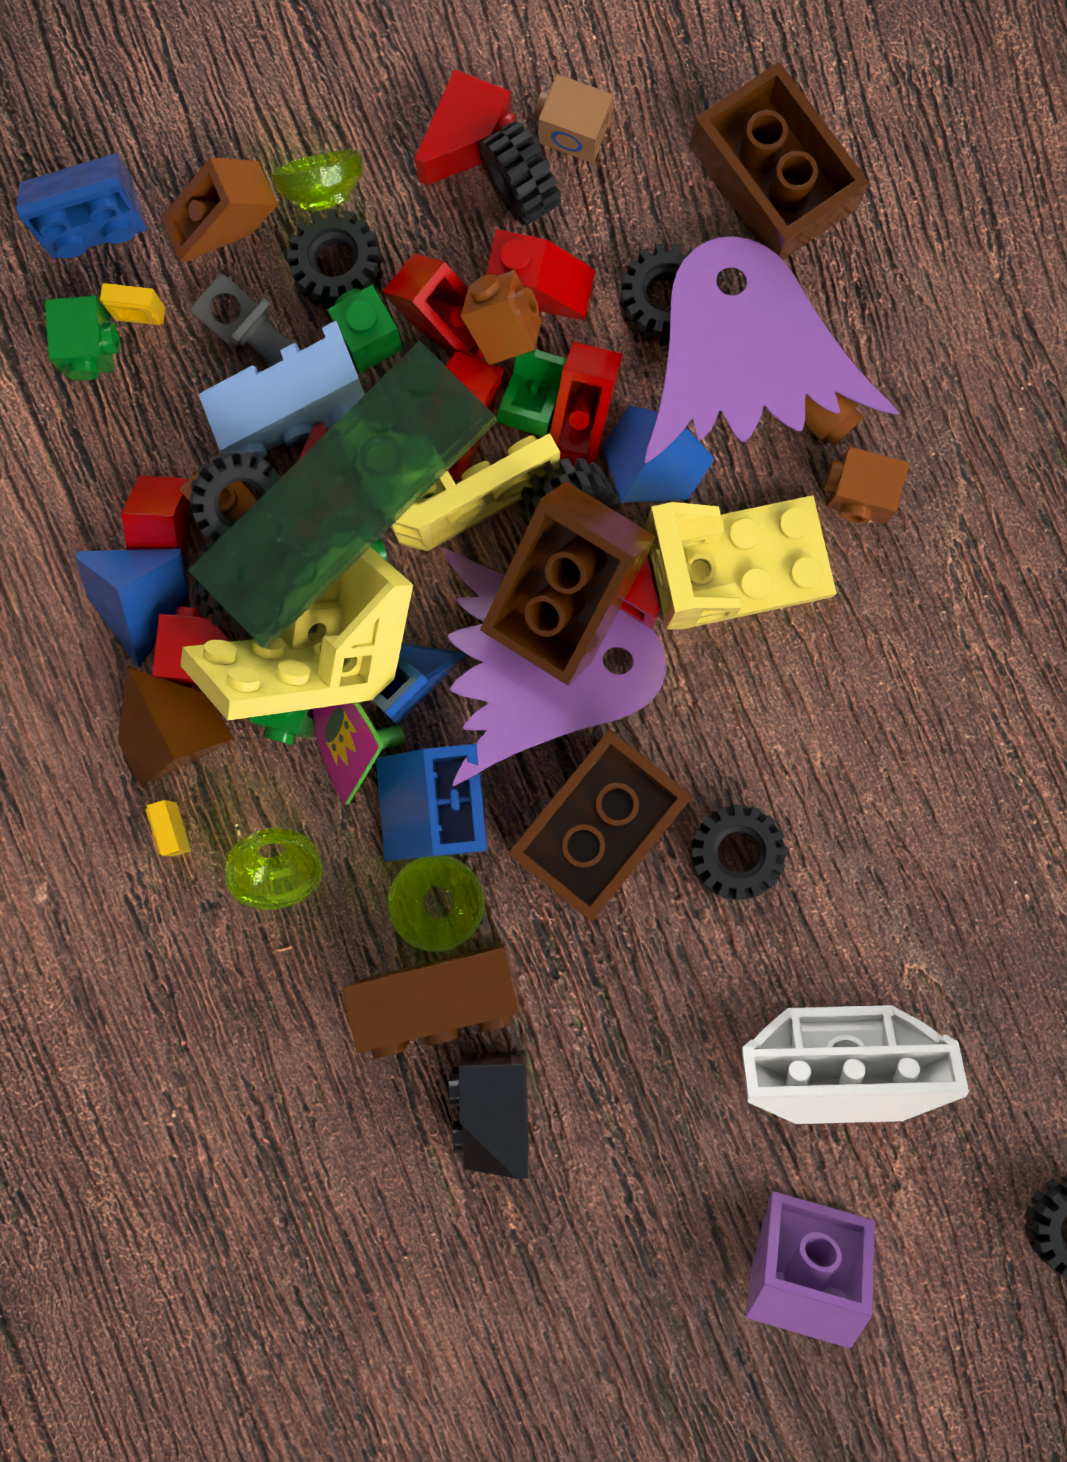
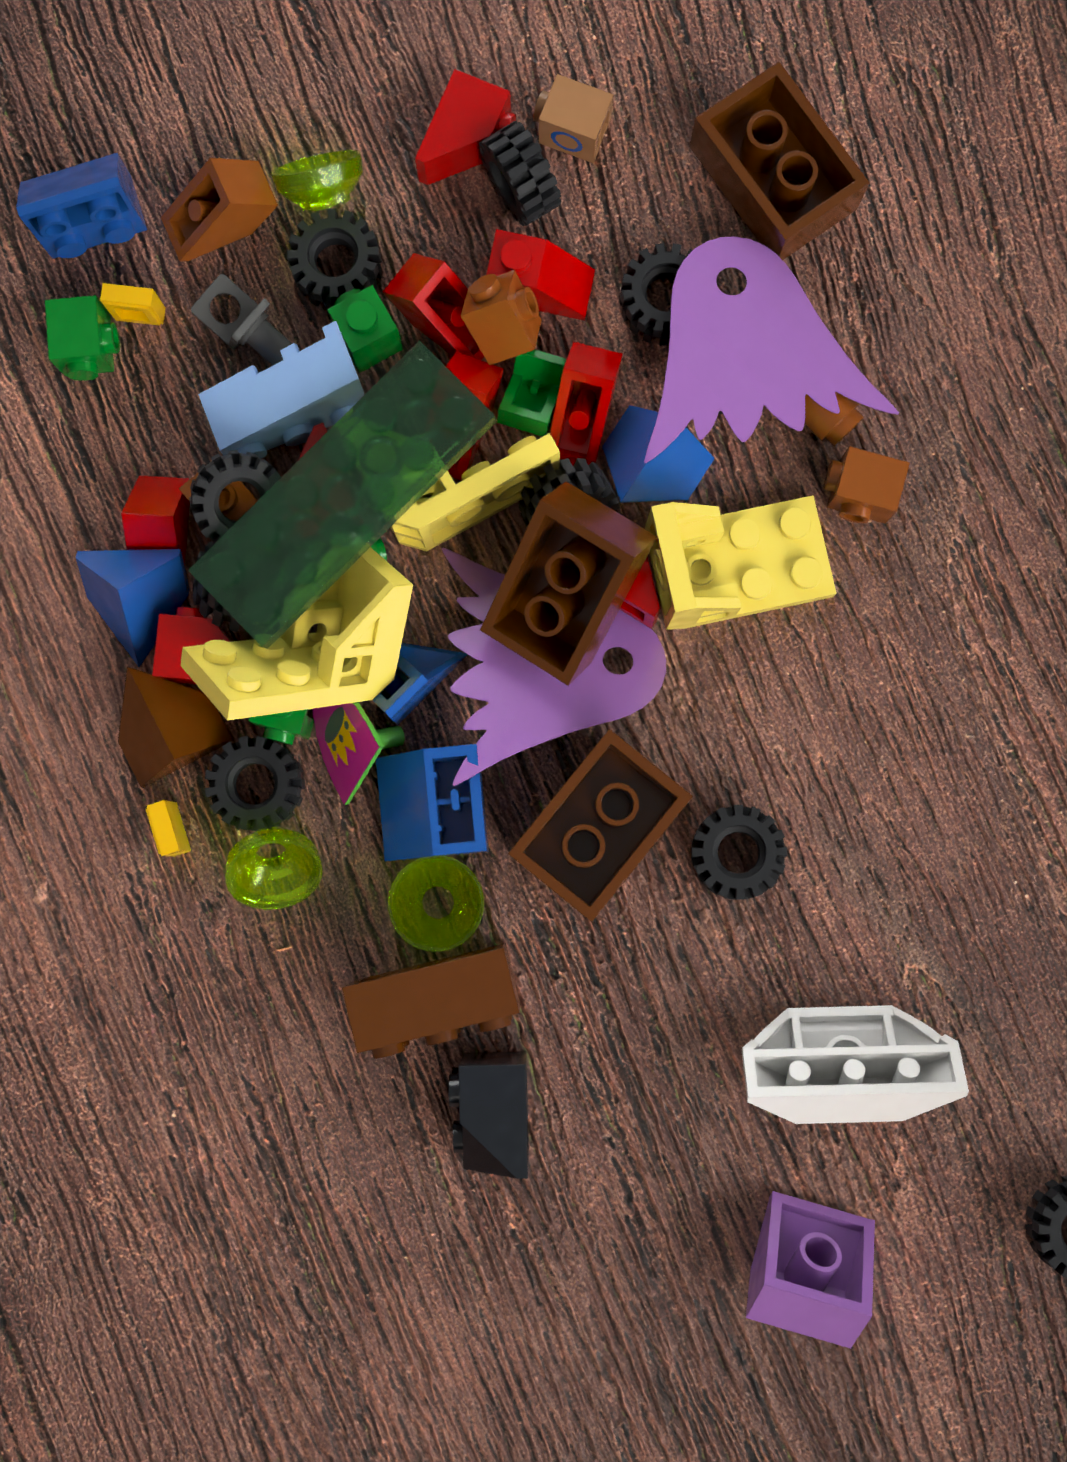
none -> black tyre [204,736,305,831]

